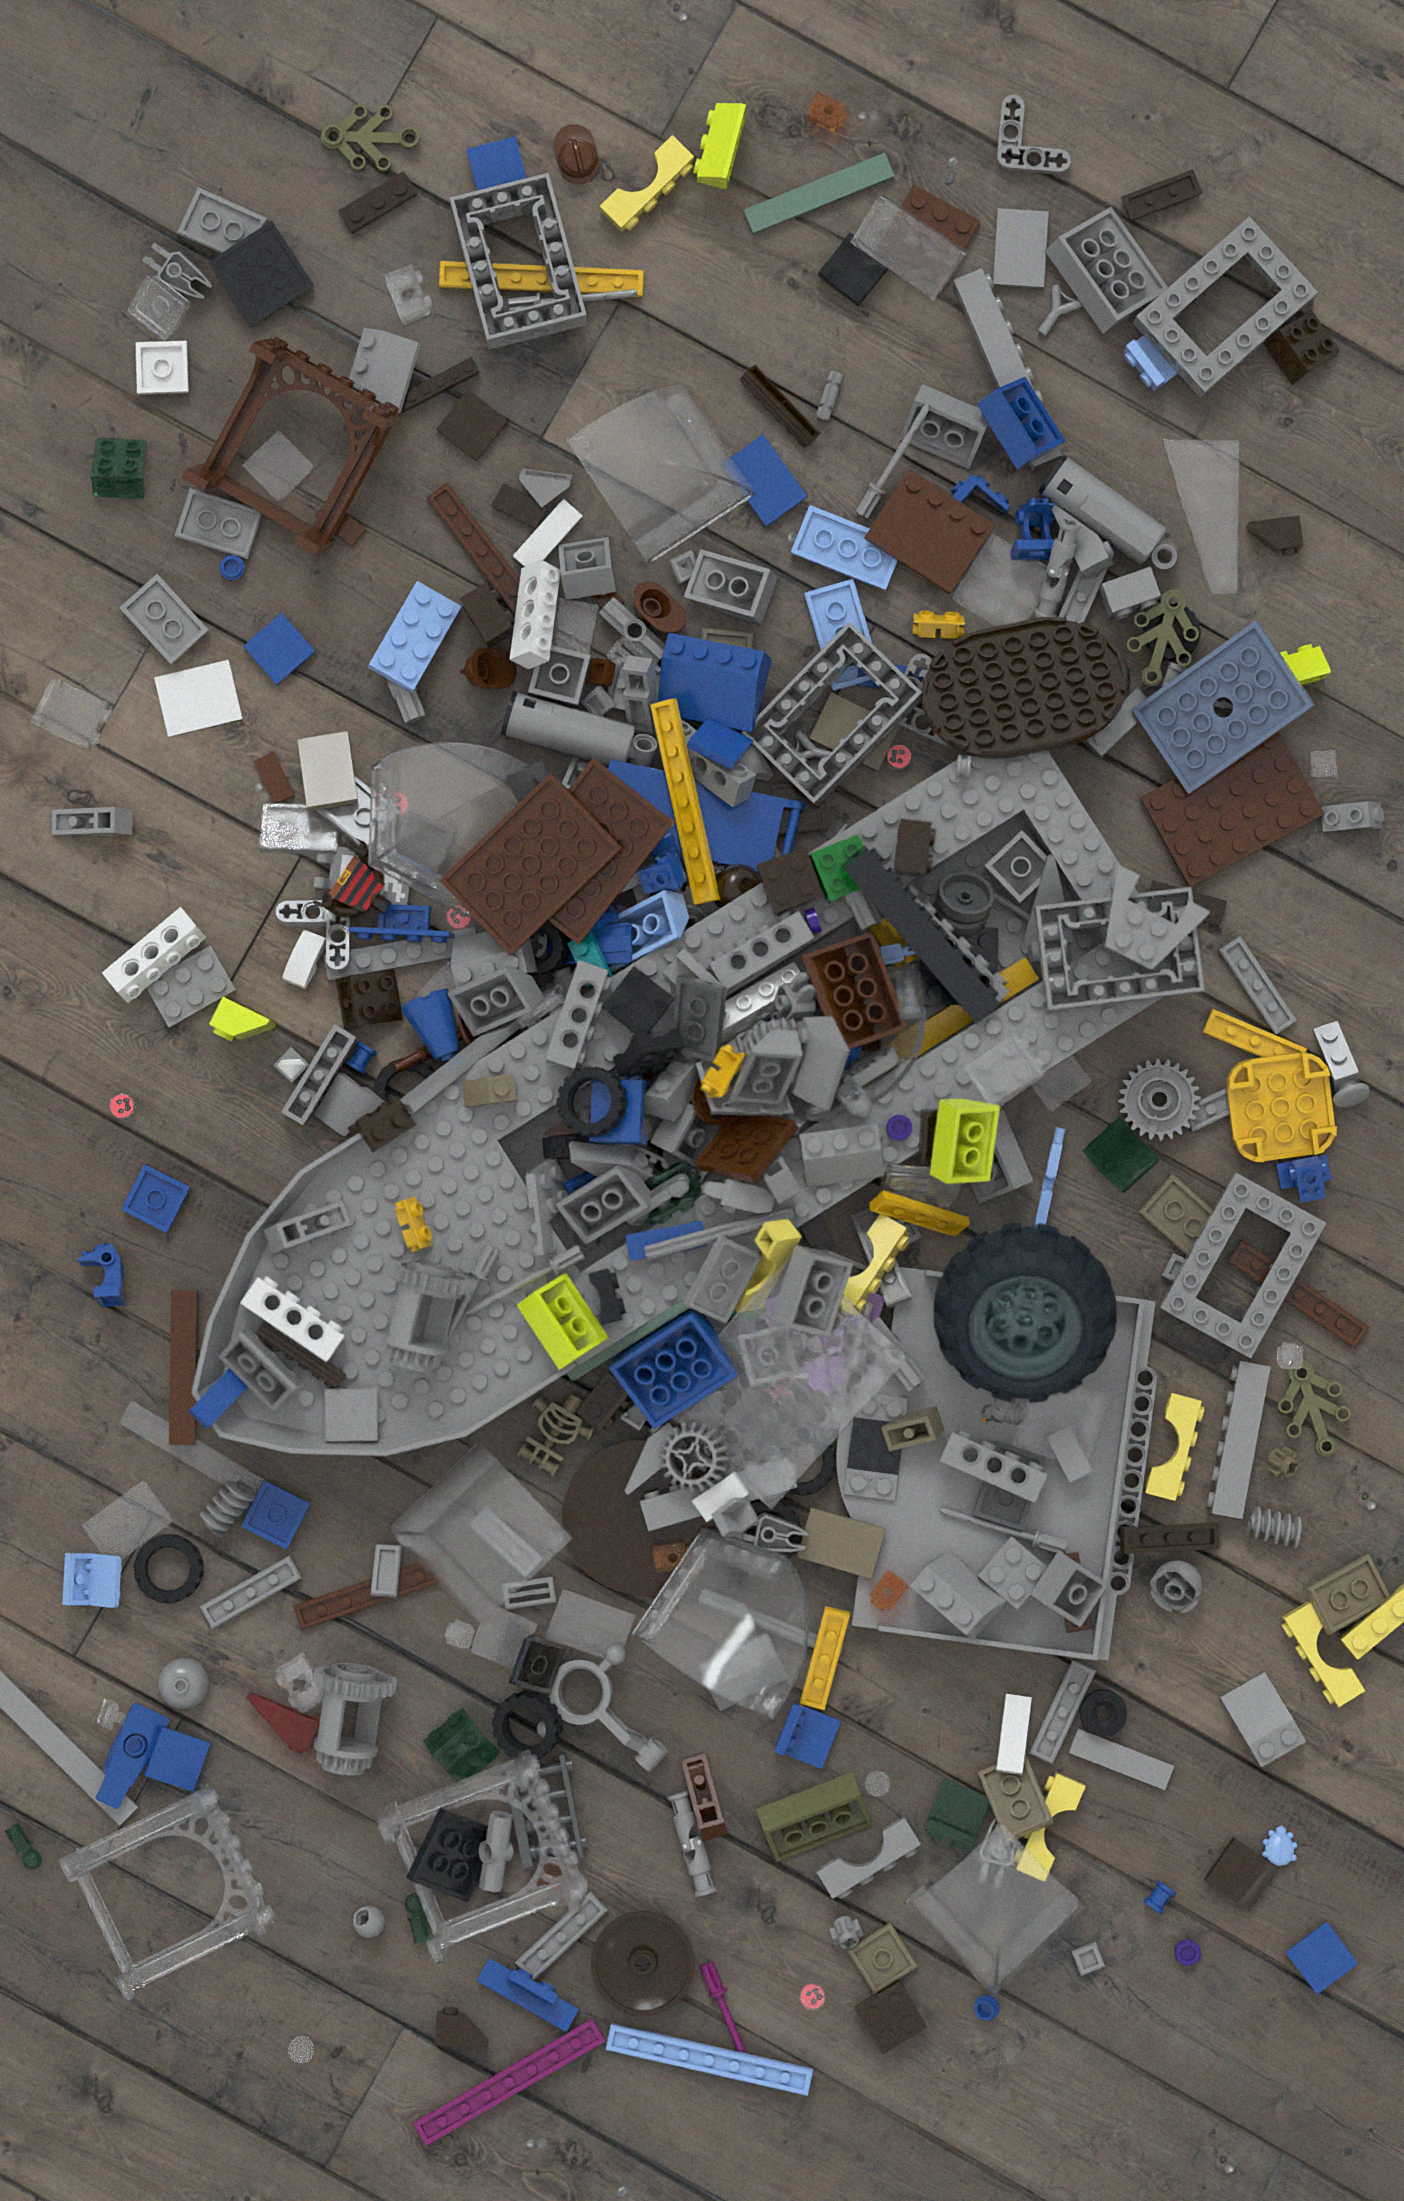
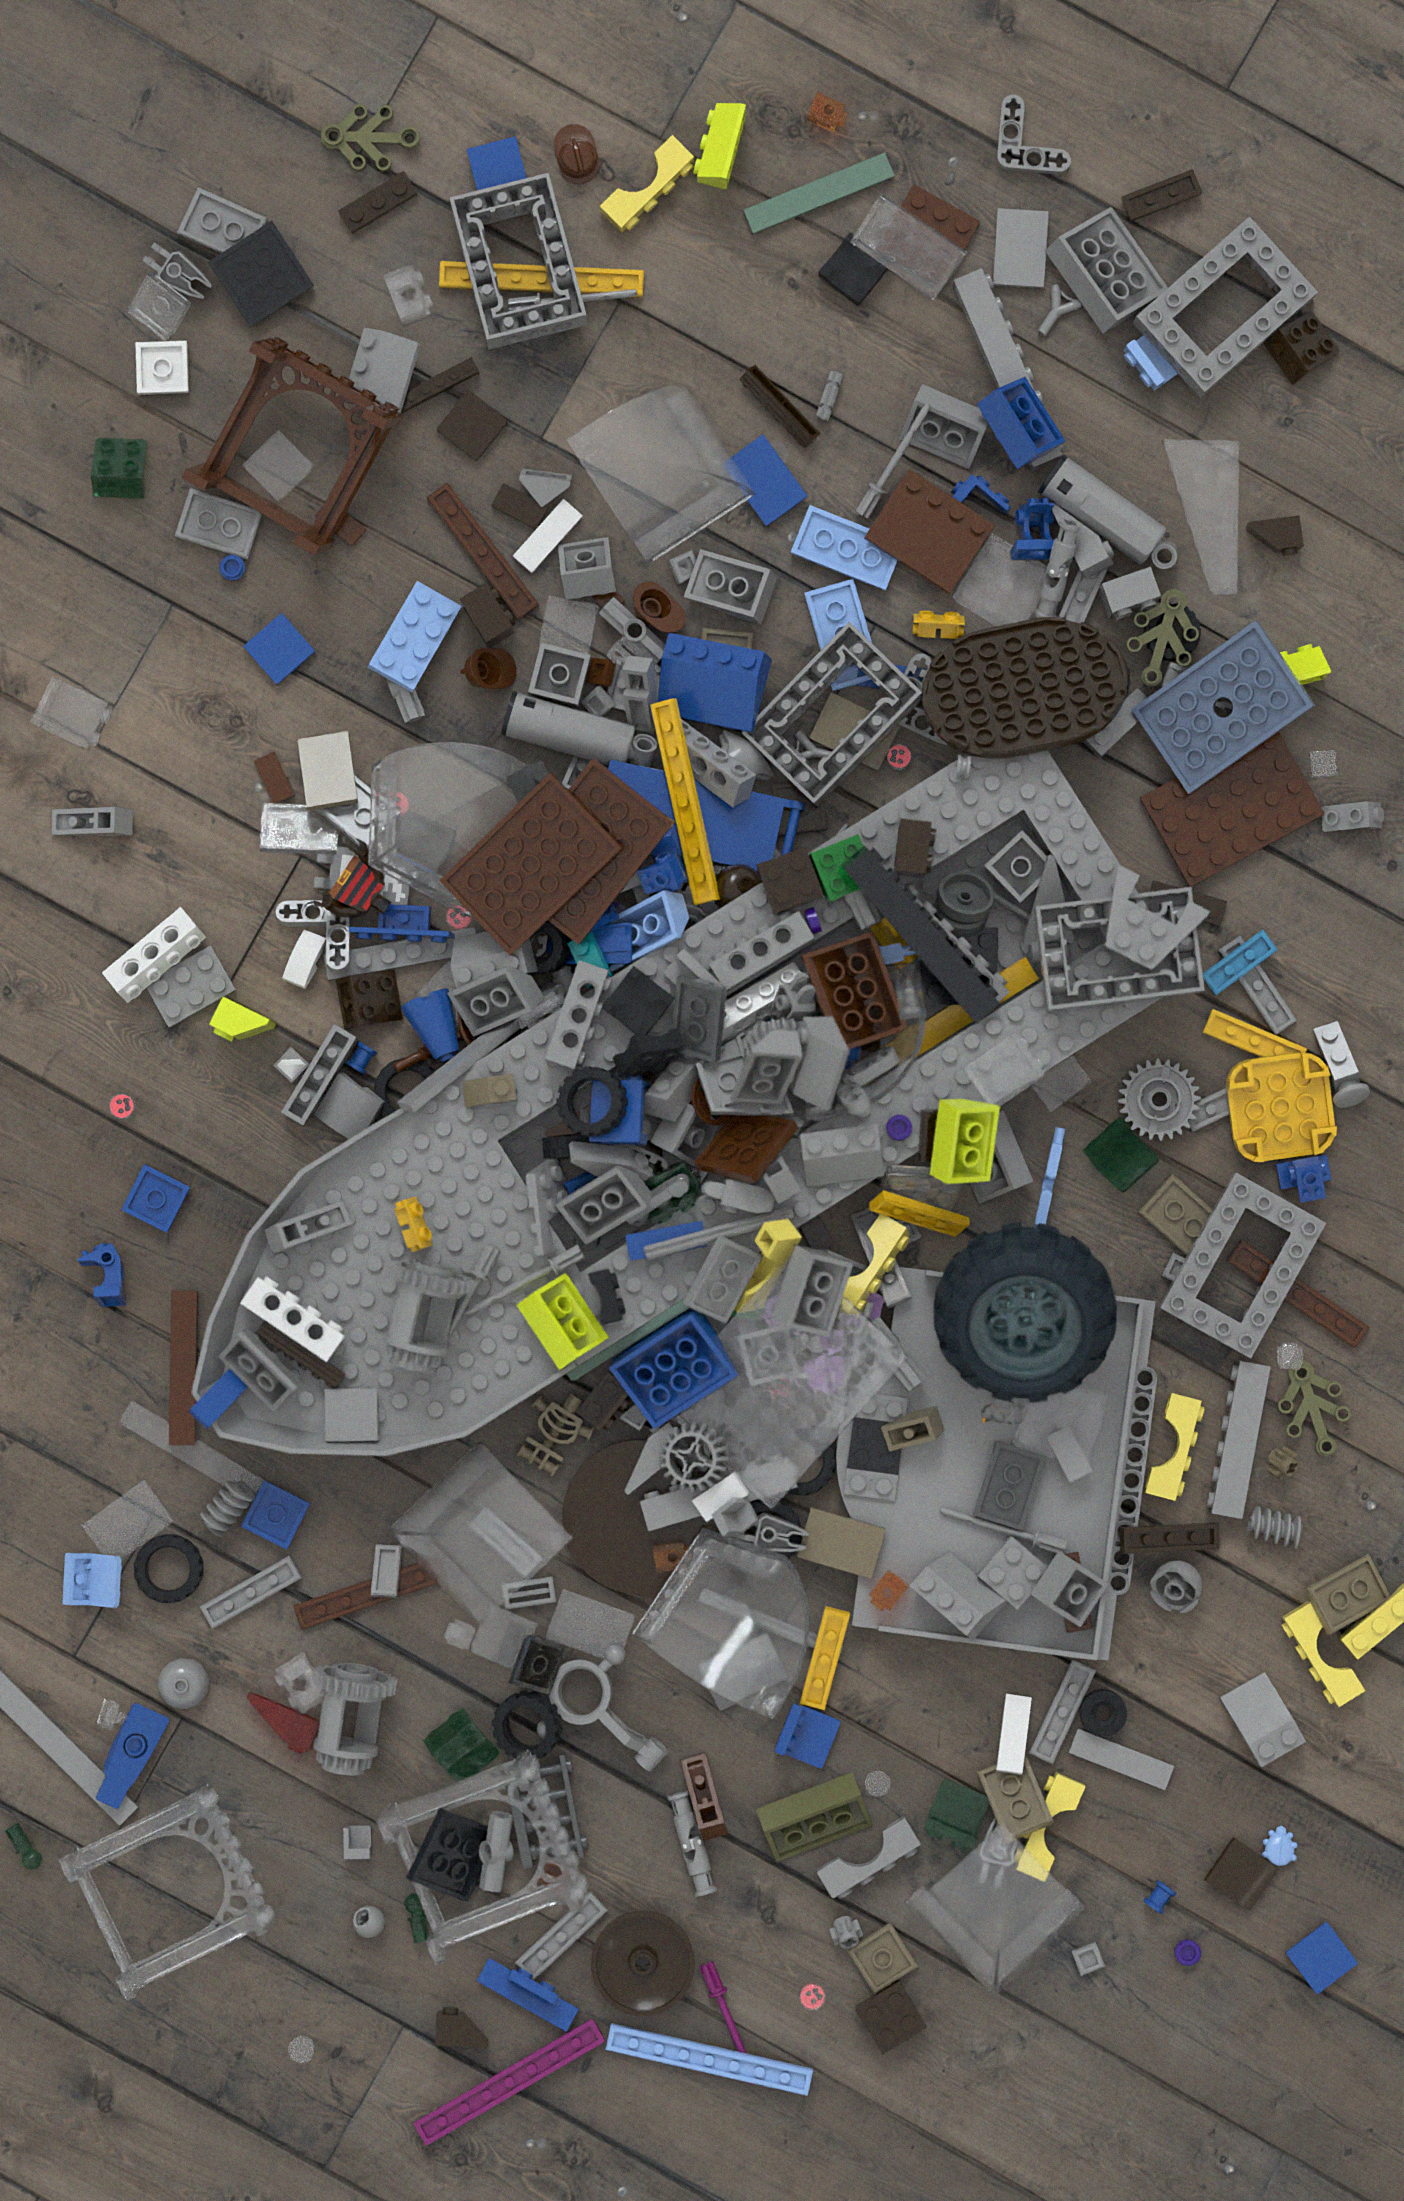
light grey plate [120,574,209,665] -> none
blue tile [144,1726,211,1792] -> none
white sticker [154,660,242,737] -> none
dark brown bracket [345,1099,416,1153] -> none
white brick [510,560,560,669] -> none
blue tile [687,718,754,769] -> none
yellow hinge [701,1044,746,1098] -> none
light grey brick [939,1429,1048,1503] -> none
blue plate [974,1994,1000,2020] -> none
none -> light grey panel [343,1825,372,1859]
none -> dark azure tile [1202,929,1278,996]

